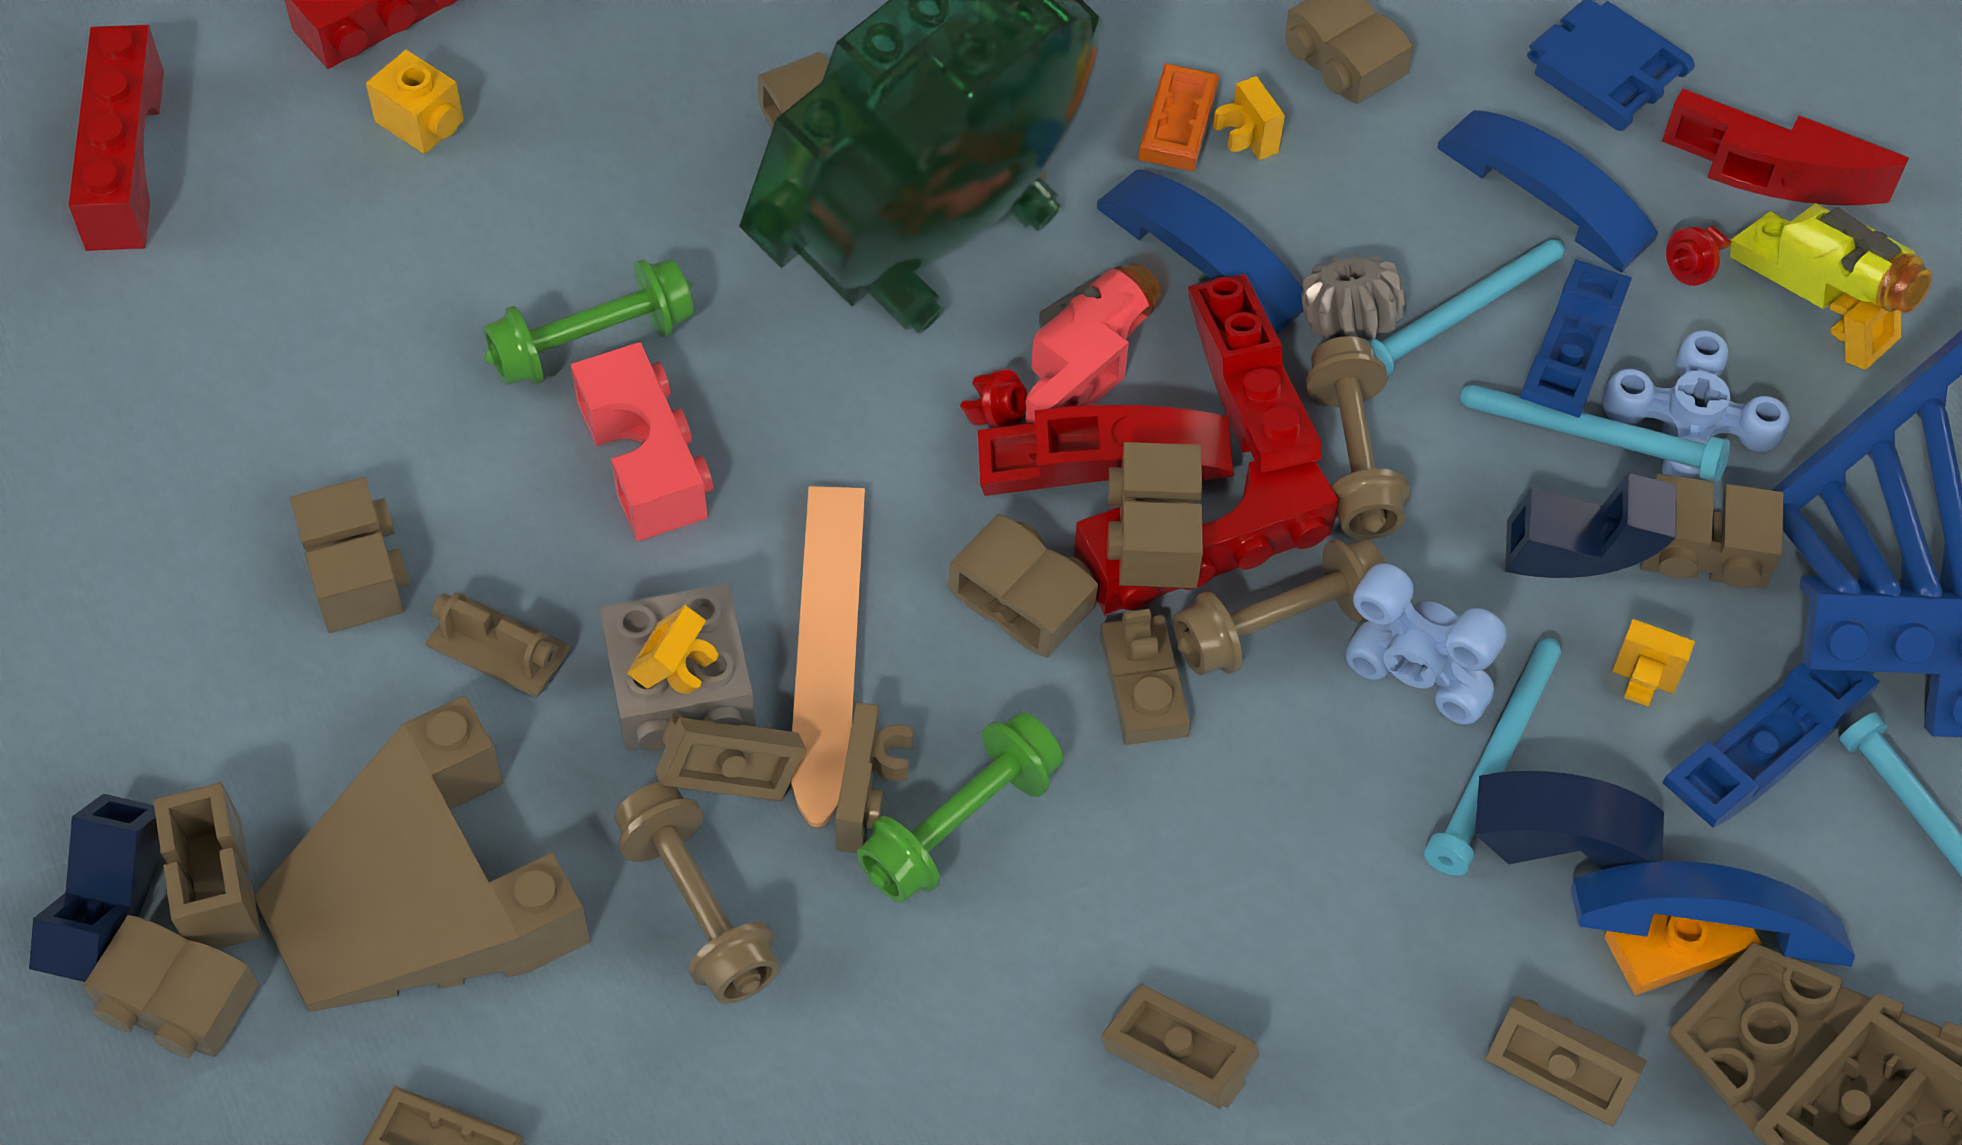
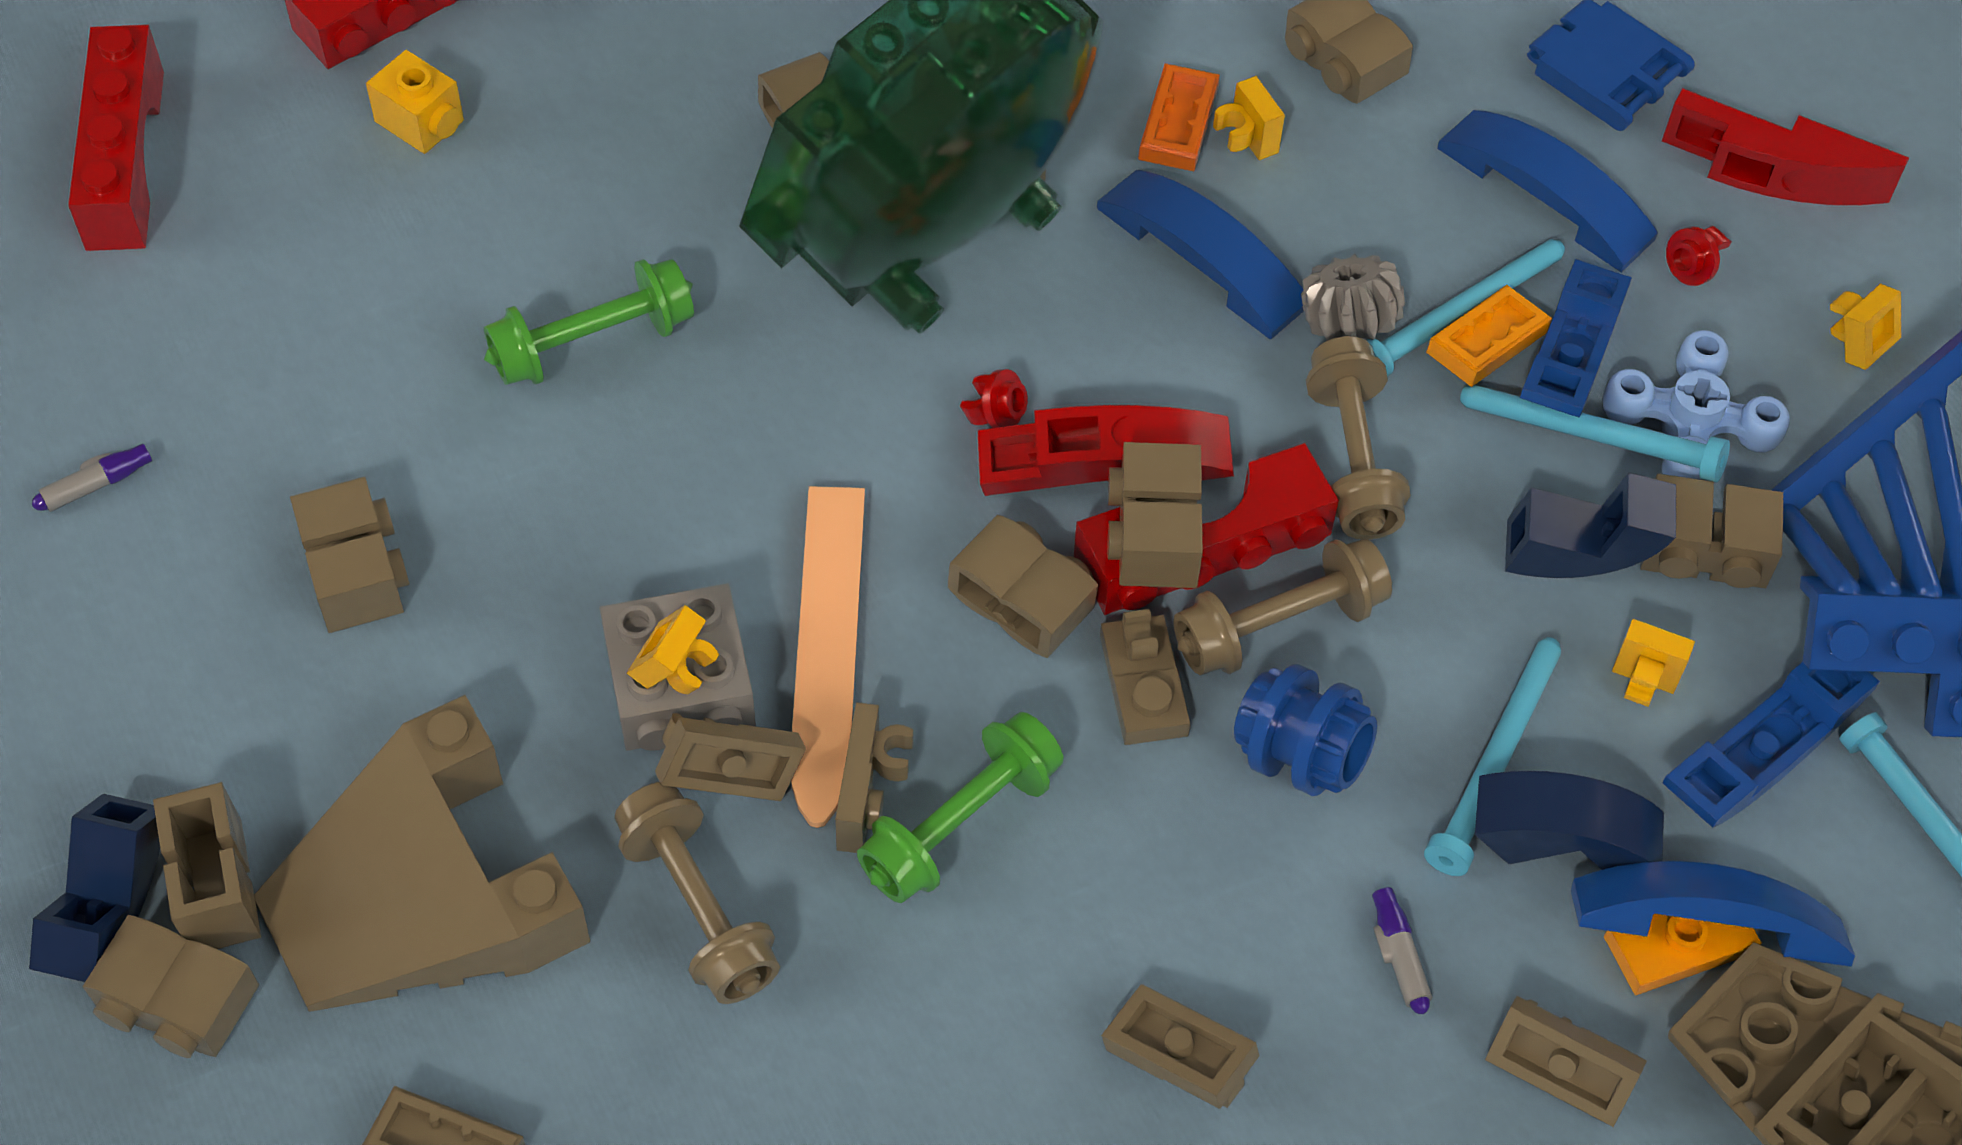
dark tan hinge [426,592,571,698] -> none
coral arch [570,342,714,542] -> none
coral plate [1025,262,1161,424] -> none
red slope [1188,274,1321,473] -> none
light blue gear [1345,563,1507,725] -> none
neon yellow plate [1730,203,1932,313] -> none
none -> piece [32,443,152,512]
none -> blue piece [1234,664,1377,796]
none -> piece [1372,887,1433,1014]
none -> light orange plate [1426,285,1552,387]

